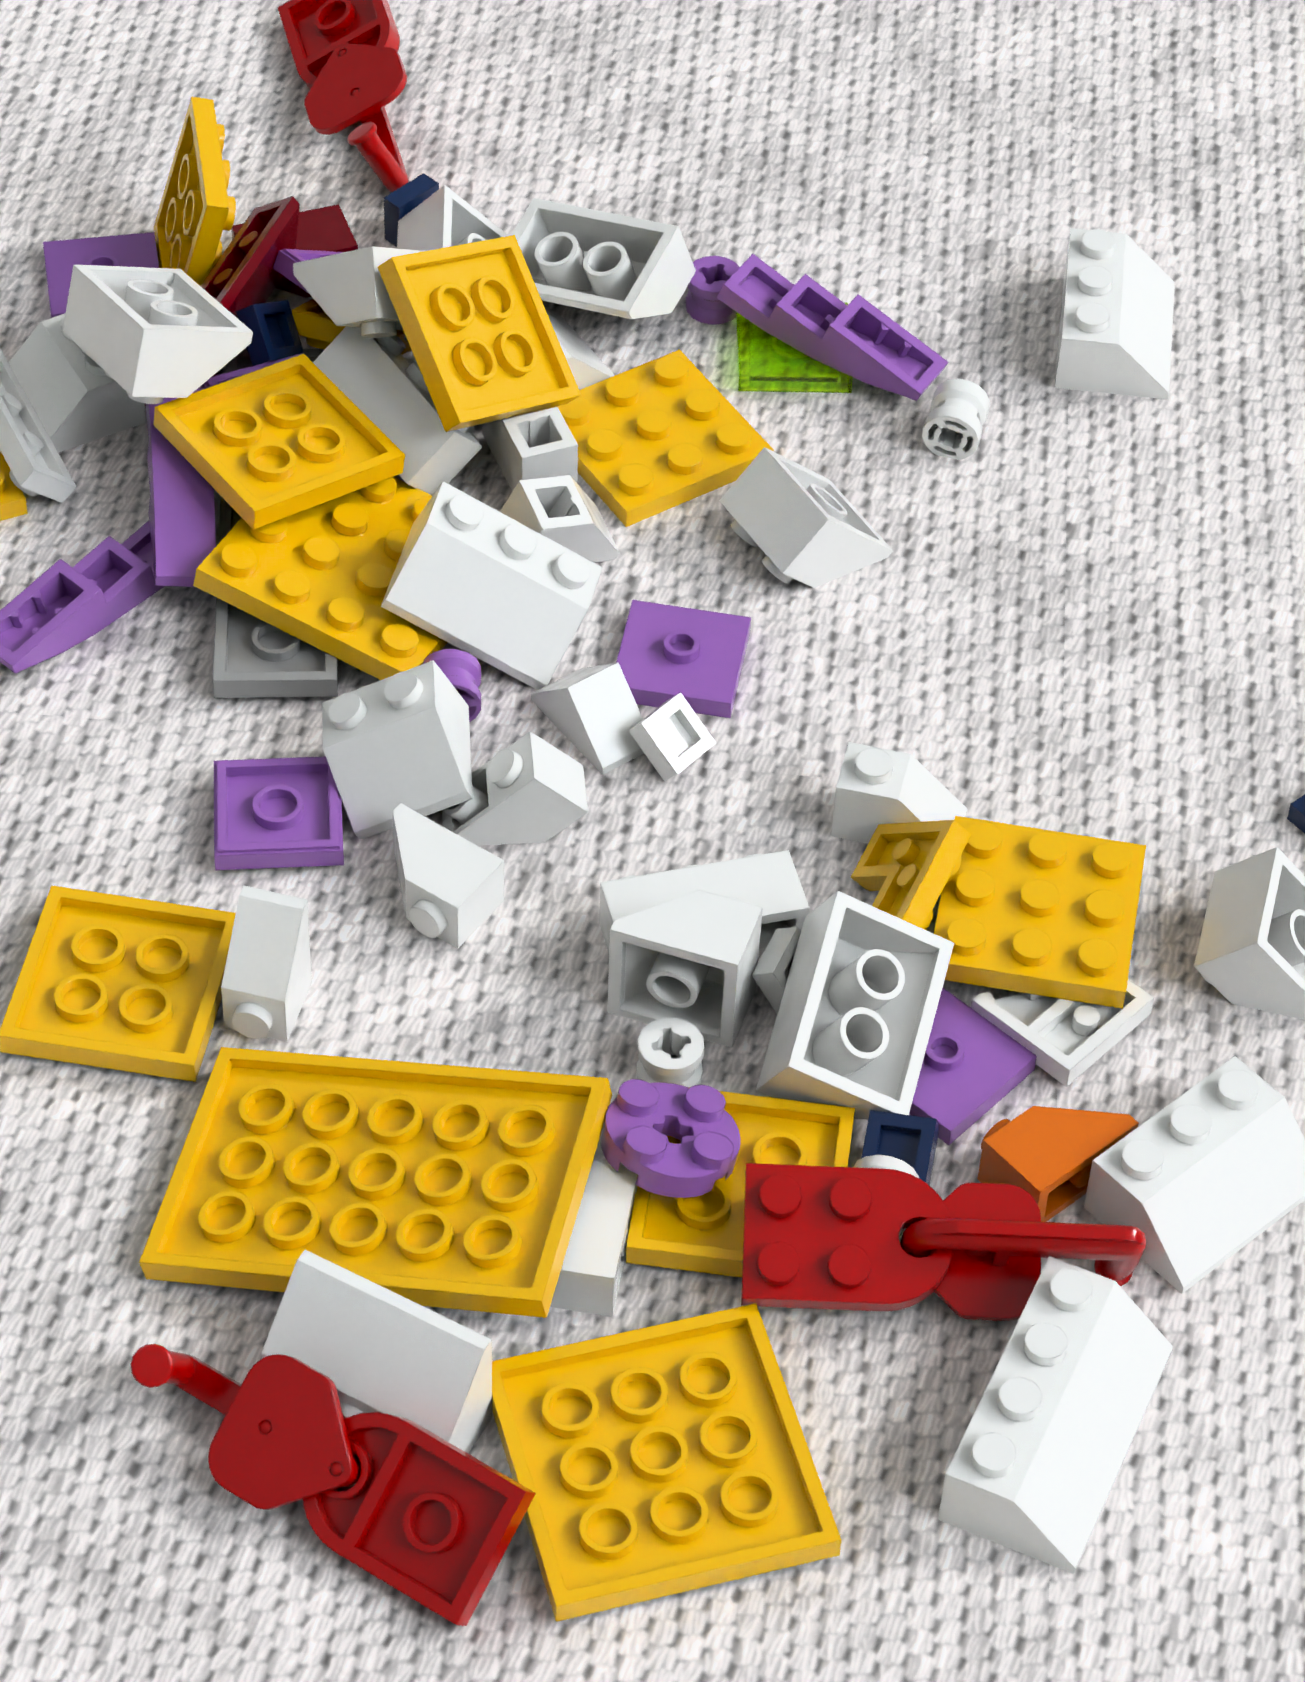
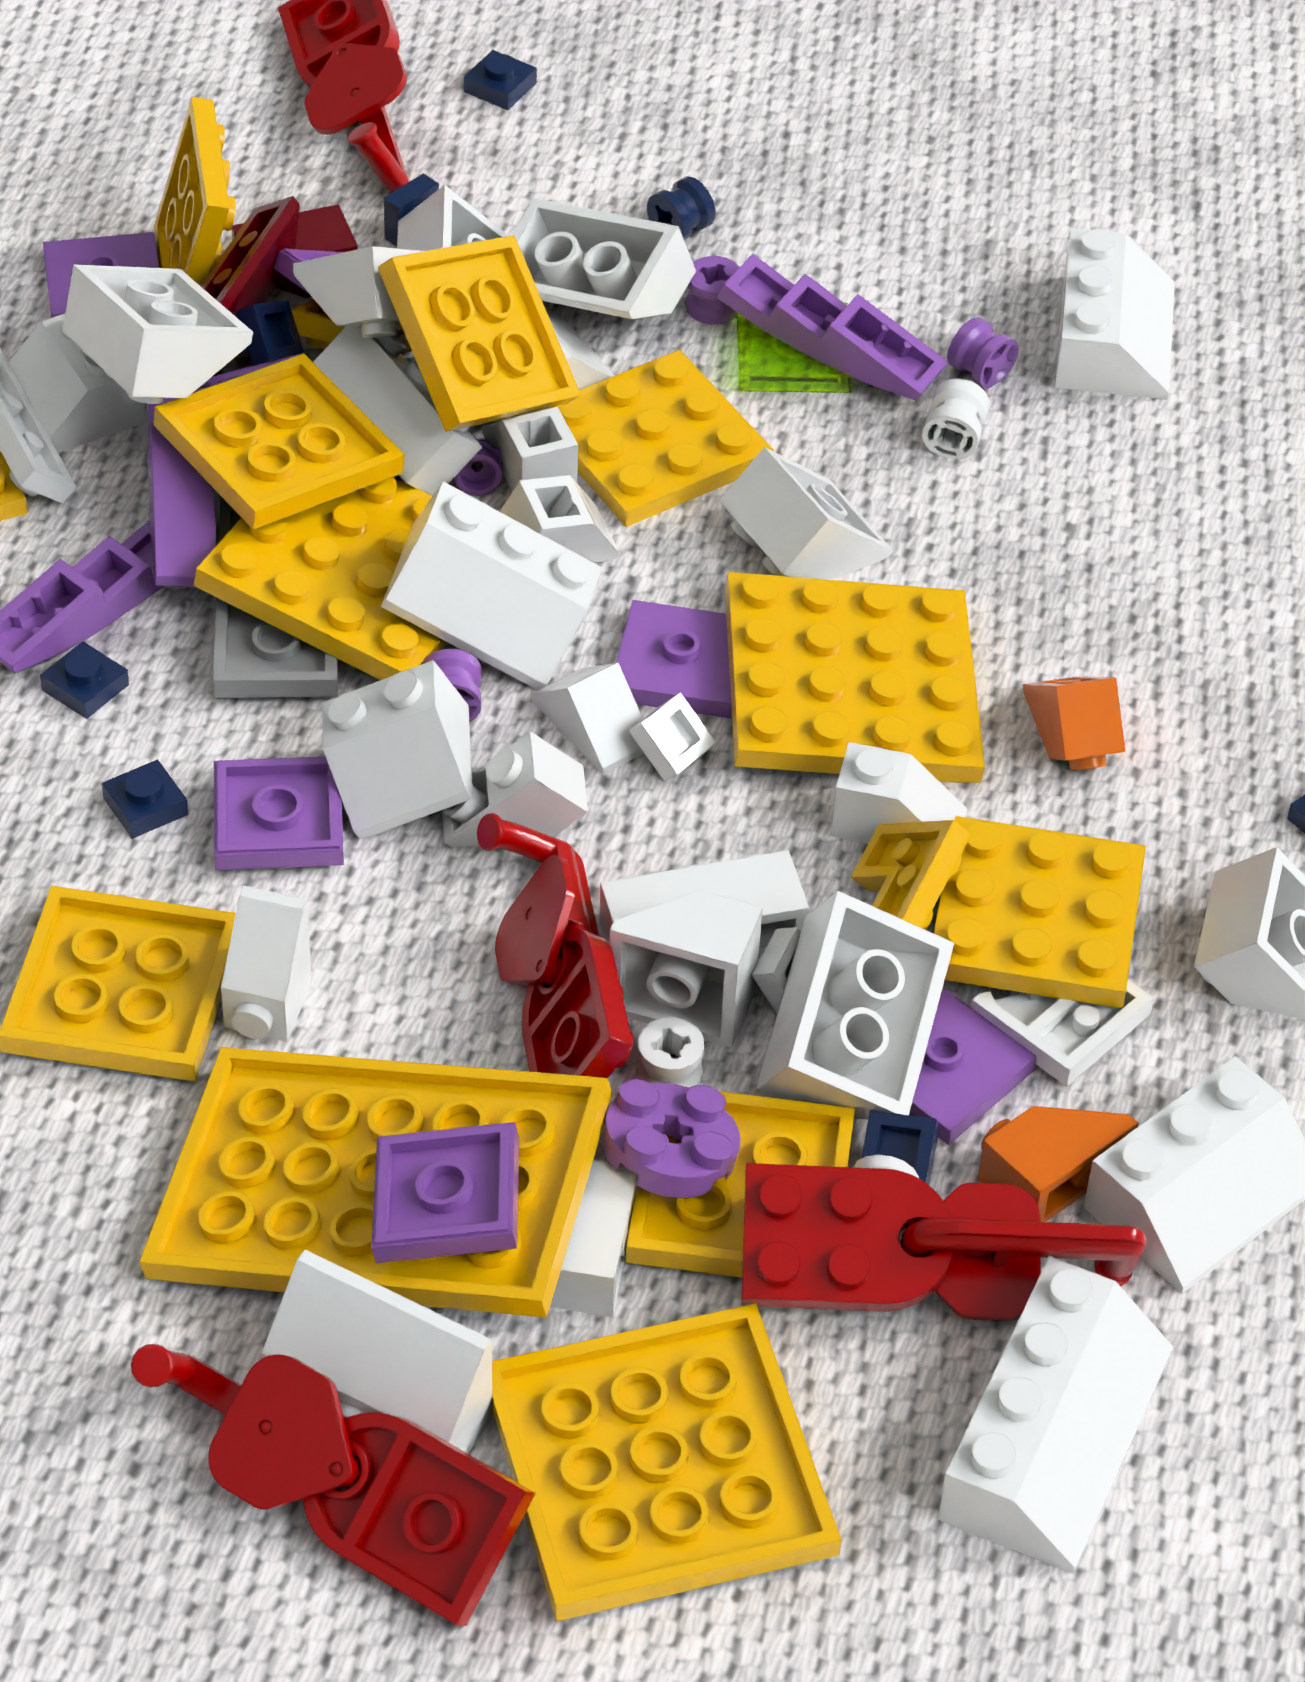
white slope [393,803,504,948] -> none
none -> dark blue plate [40,641,129,719]
none -> dark blue plate [102,759,189,839]
none -> medium lavender plate [371,1122,519,1263]
none -> medium lavender plate [453,439,503,496]
none -> dark blue plate [464,50,537,110]
none -> red plate [477,813,633,1078]
none -> dark blue wheel [647,176,716,240]
none -> yellow plate [725,572,985,783]
none -> medium lavender wheel [947,317,1019,389]
none -> orange slope [1022,676,1126,770]

